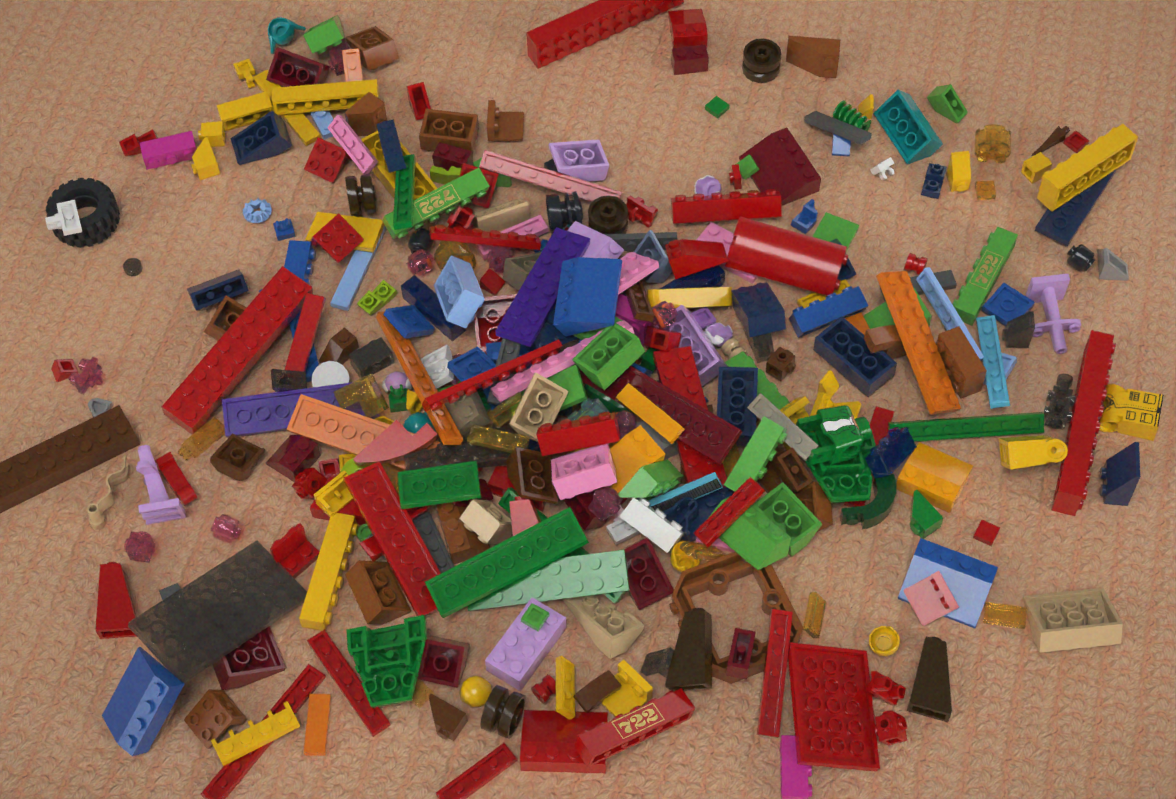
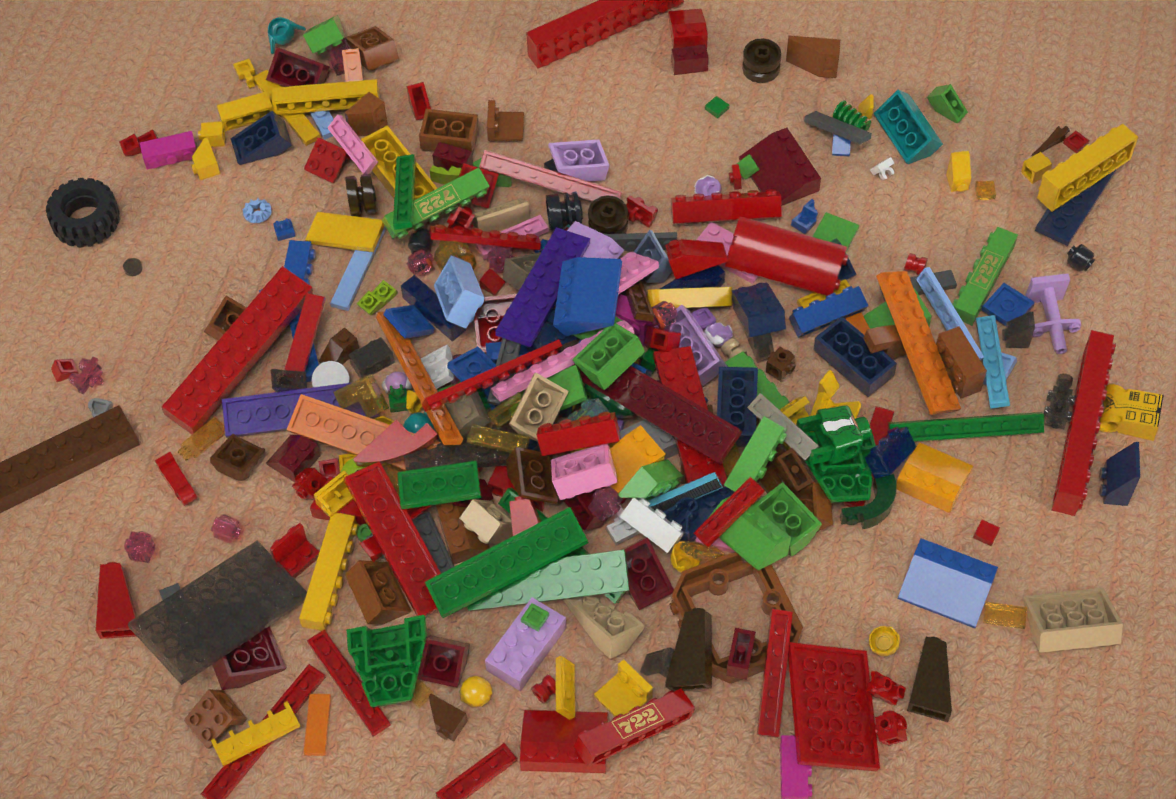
white hinge [45,200,82,236] -> none
tan flag [87,455,130,530] -> none
blue slope [102,647,185,756] -> none
lavender piece [136,445,186,525] -> none
dark blue brick [187,269,249,311] -> none
red bracket [311,213,364,263] -> none
dark blue brick [376,119,406,173] -> none
dark brown wheel [480,685,526,739] -> none
reddish brown slope [573,670,622,713] -> none
clear pink head [615,410,636,439] -> none
light orange tile [616,383,685,444] -> none
clear yellow tile [803,592,826,638] -> none
bracket [904,571,959,626] -> none
green slope [910,490,943,539] -> none
dark blue slope [921,163,947,199] -> none
clear yellow brick [975,124,1011,163] -> none
yellow piece [998,435,1068,469] -> none
light grey slope [1097,248,1129,281] -> none

